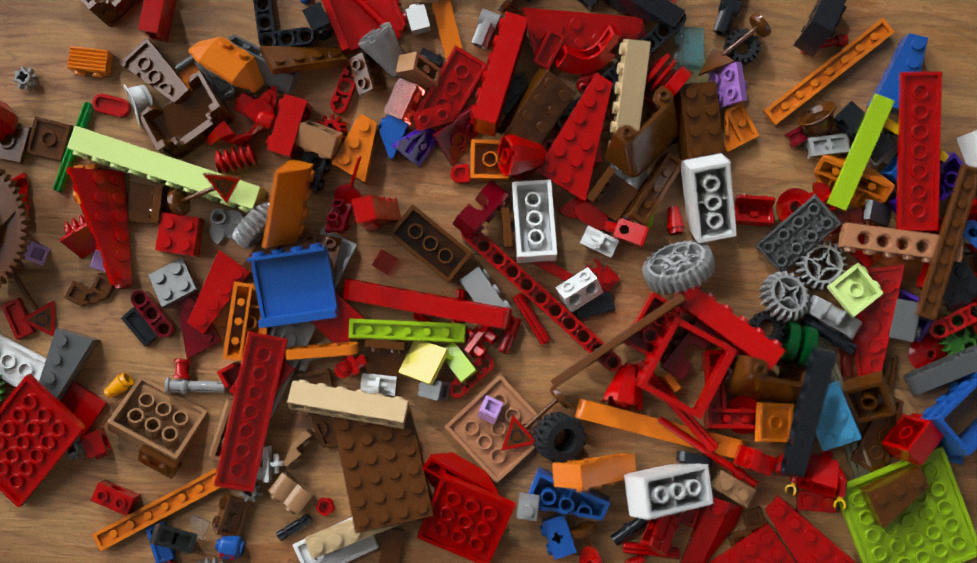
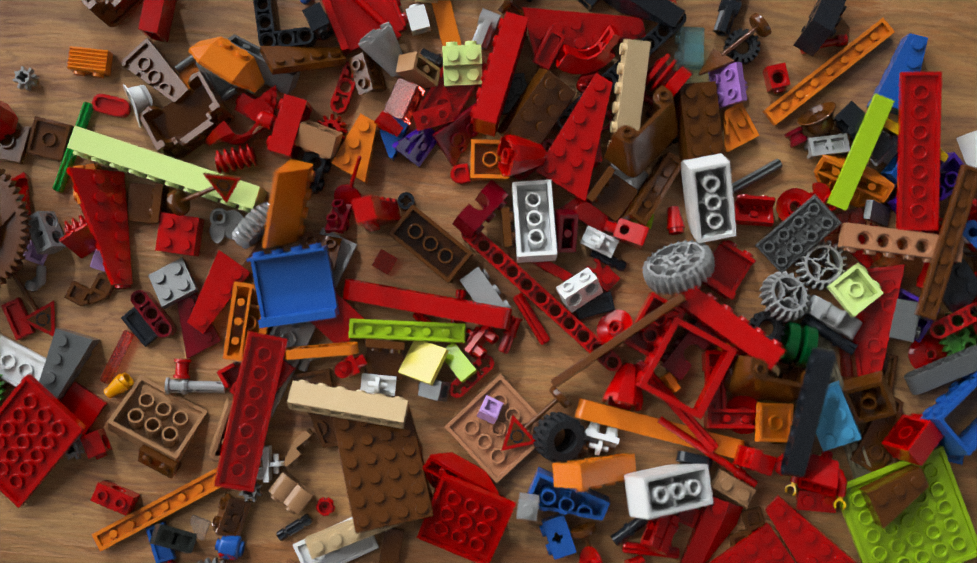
none -> light grey arm [25,266,46,291]
none -> light grey brick [29,211,66,254]
none -> clear red axle [100,330,134,384]
none -> red cone [374,110,403,137]
none -> black bush [397,192,415,210]
none -> yellowish green plate [442,41,483,87]
none -> dark red brick [553,209,579,253]
none -> white hips [584,422,620,456]
none -> black axle [590,250,627,272]
none -> red dish [597,310,633,343]
none -> red panel [701,240,756,300]
none -> dark grey axle [732,159,783,194]
none -> red brick [762,62,791,94]

